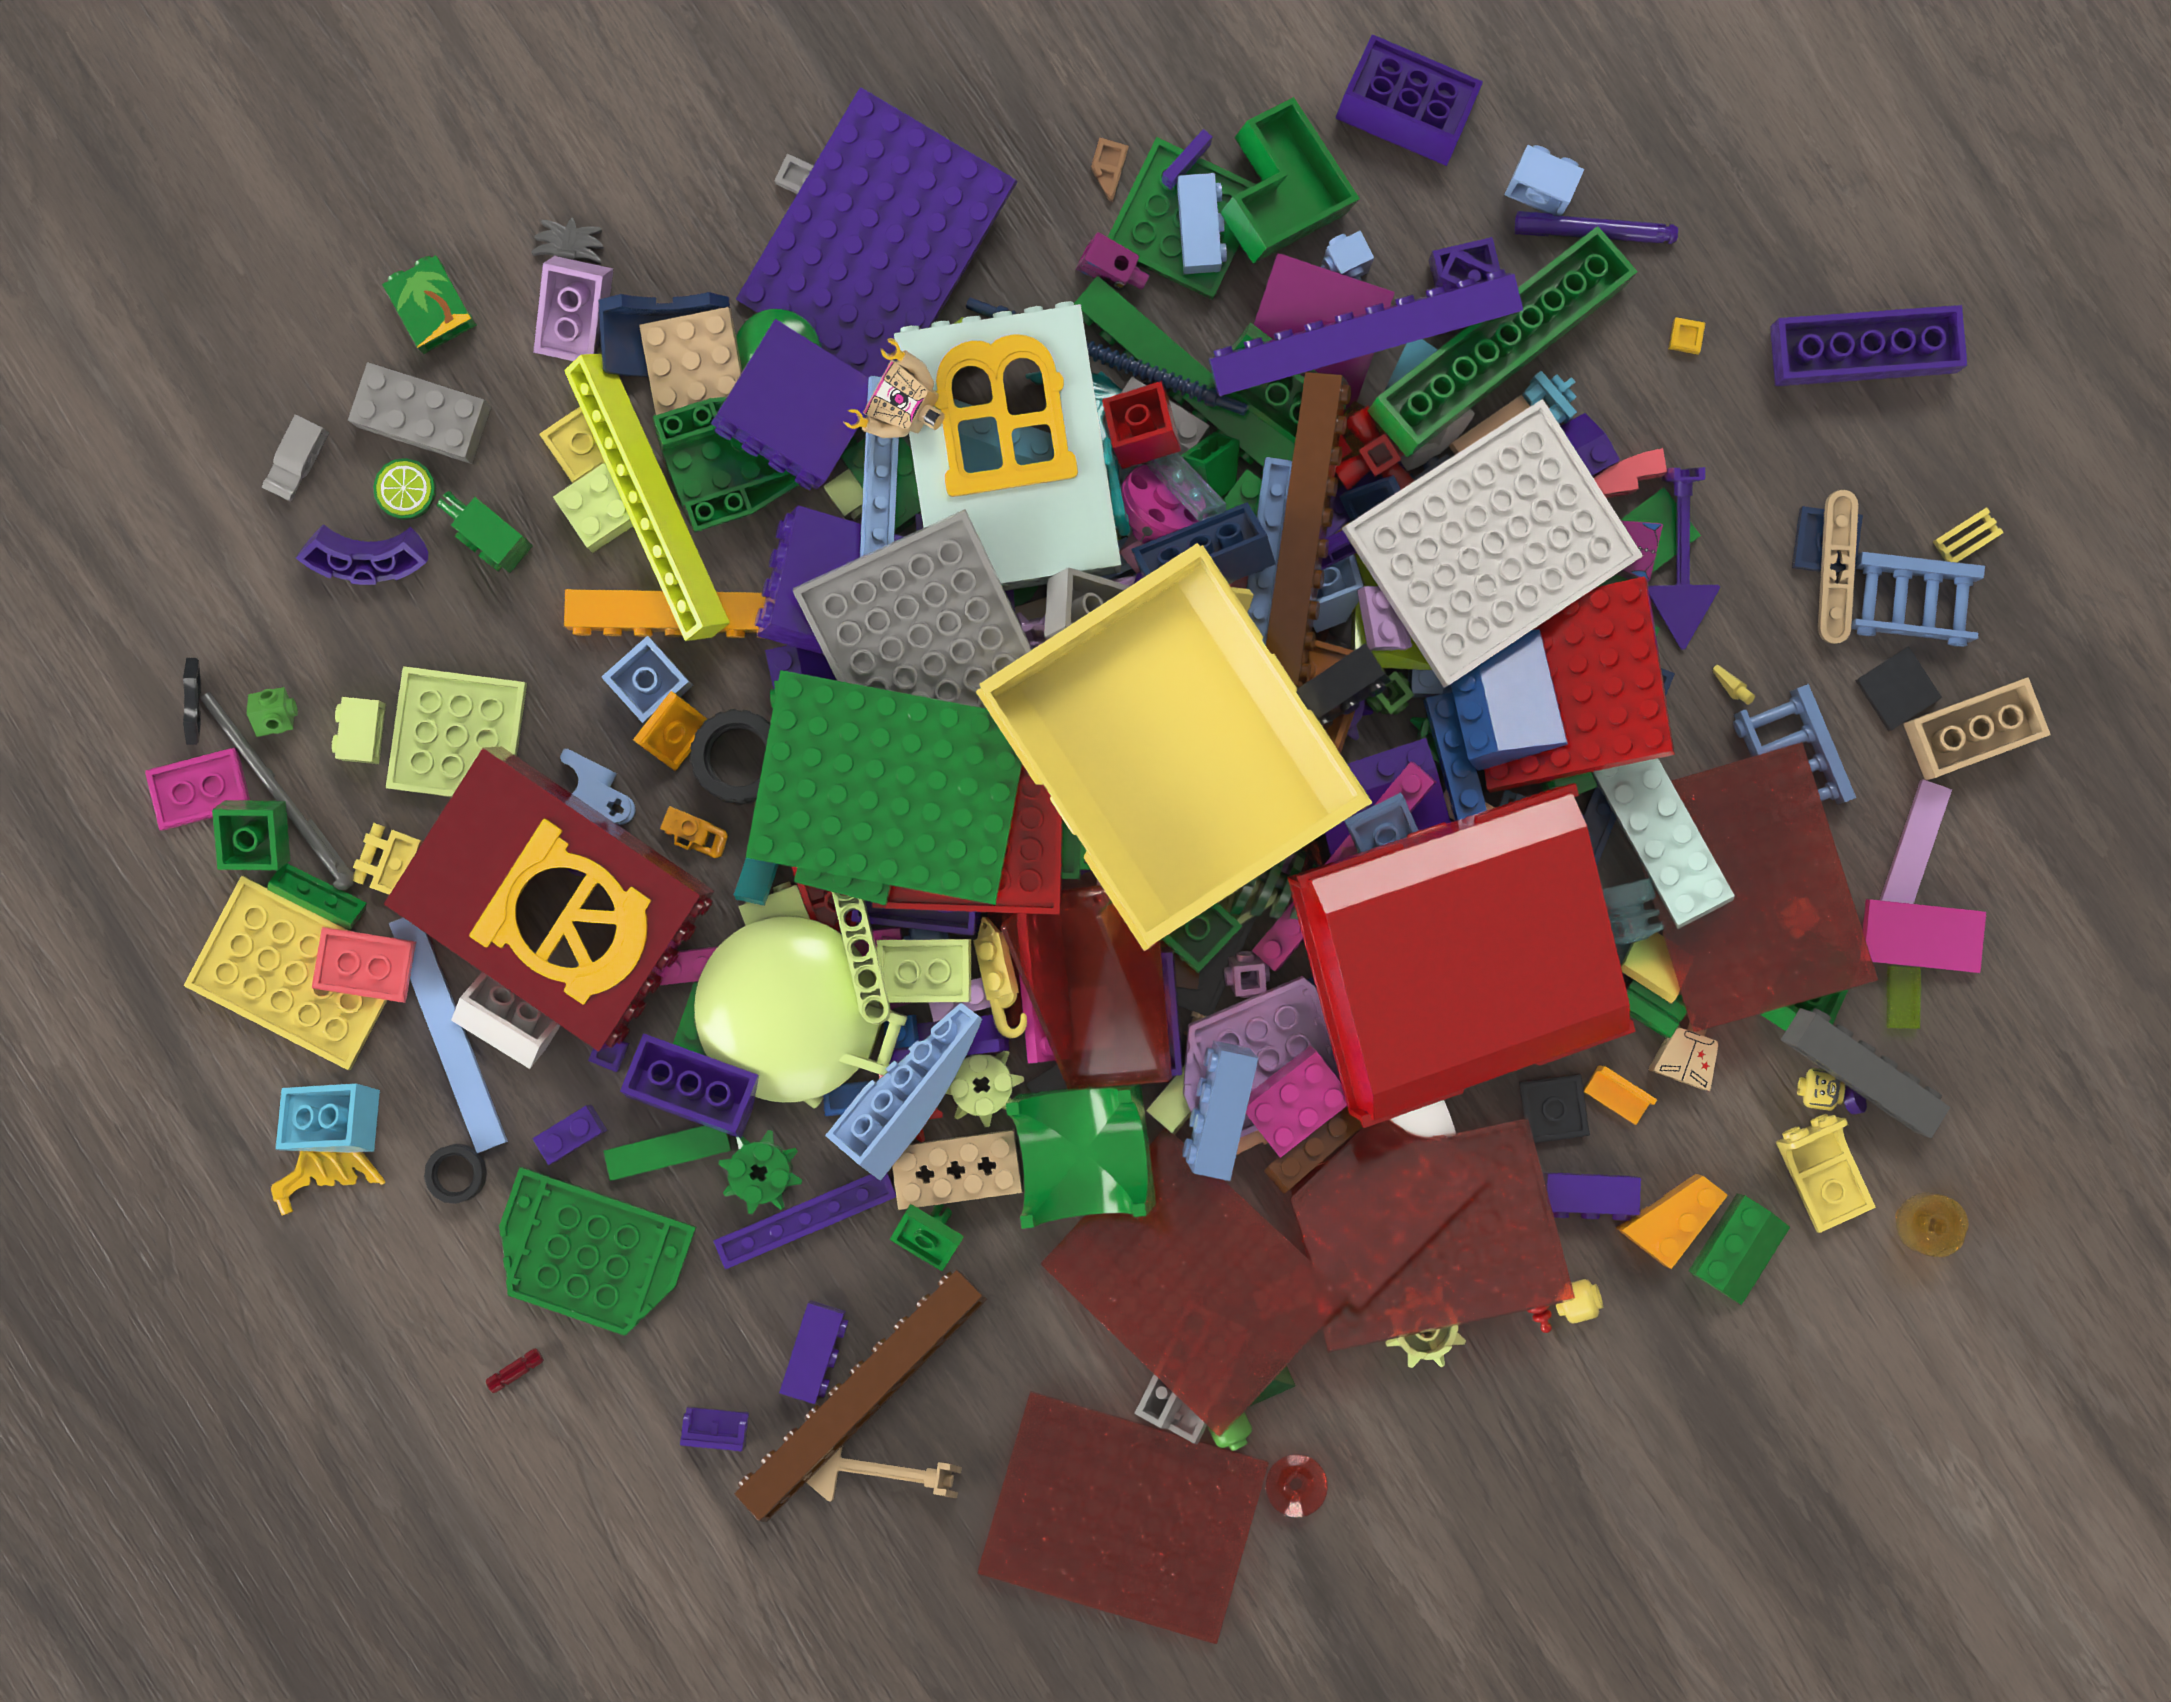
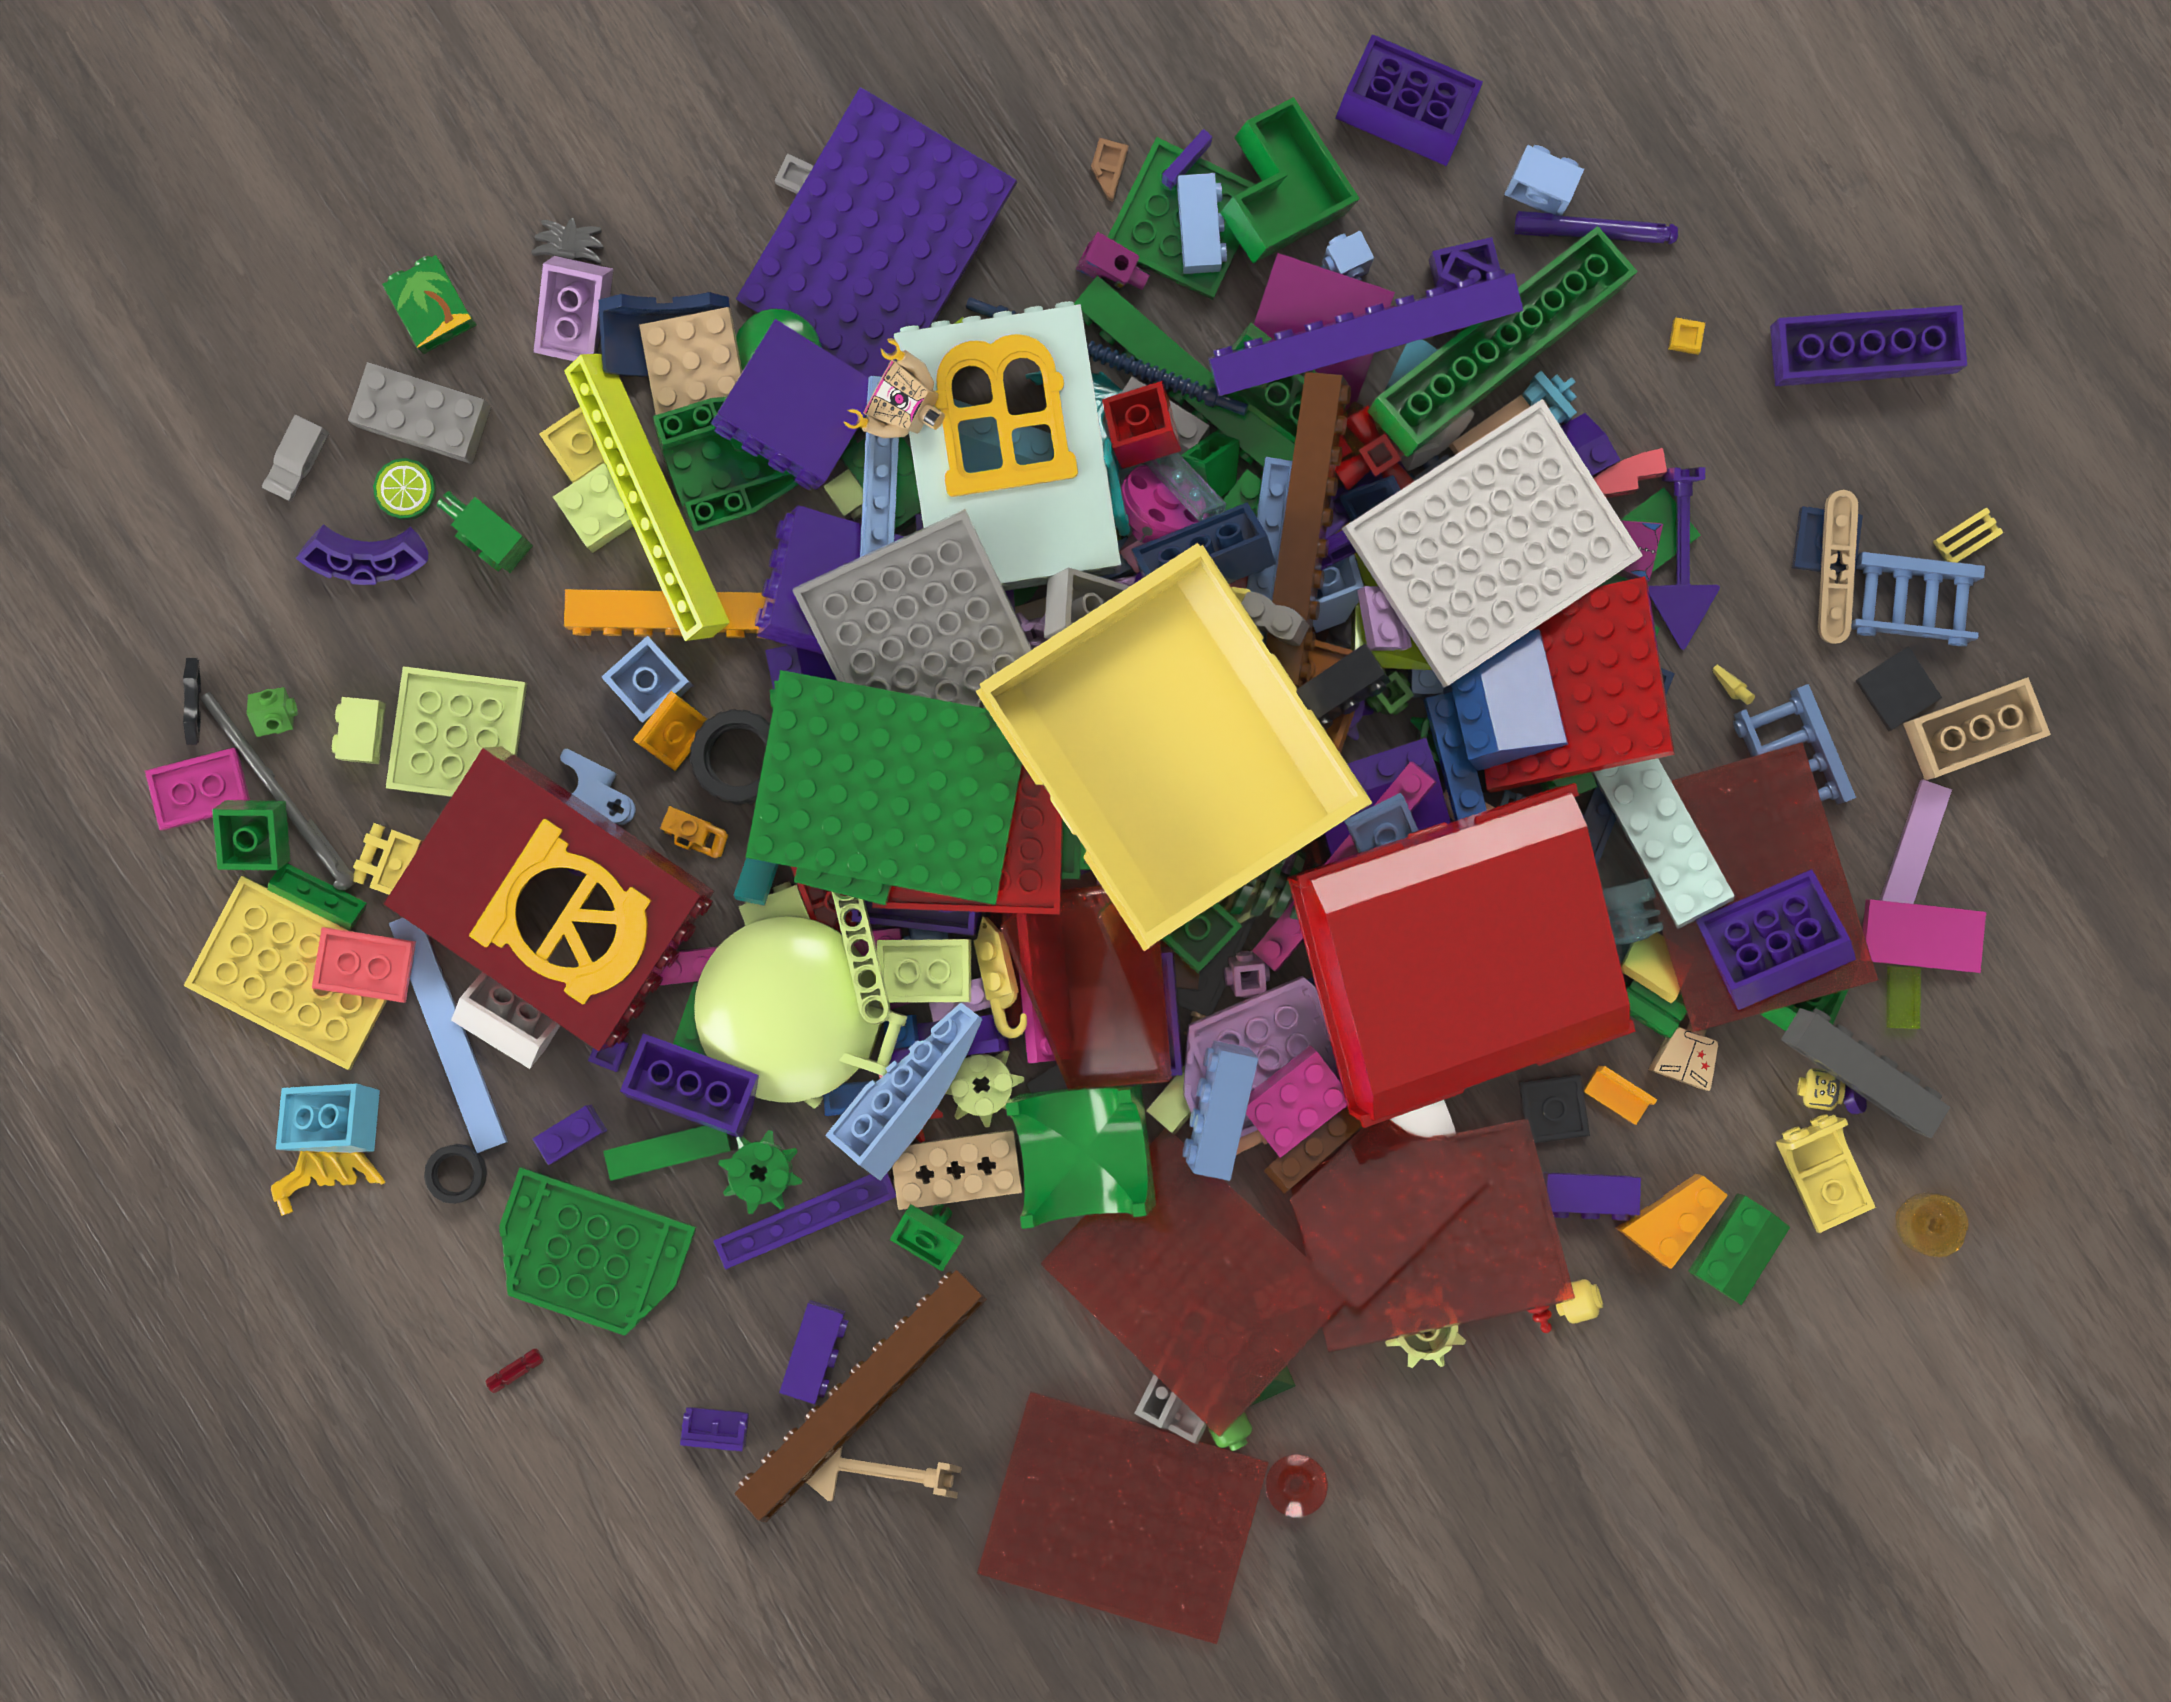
none -> light grey brick [1241,592,1310,646]
none -> dark purple slope [1696,869,1856,1010]

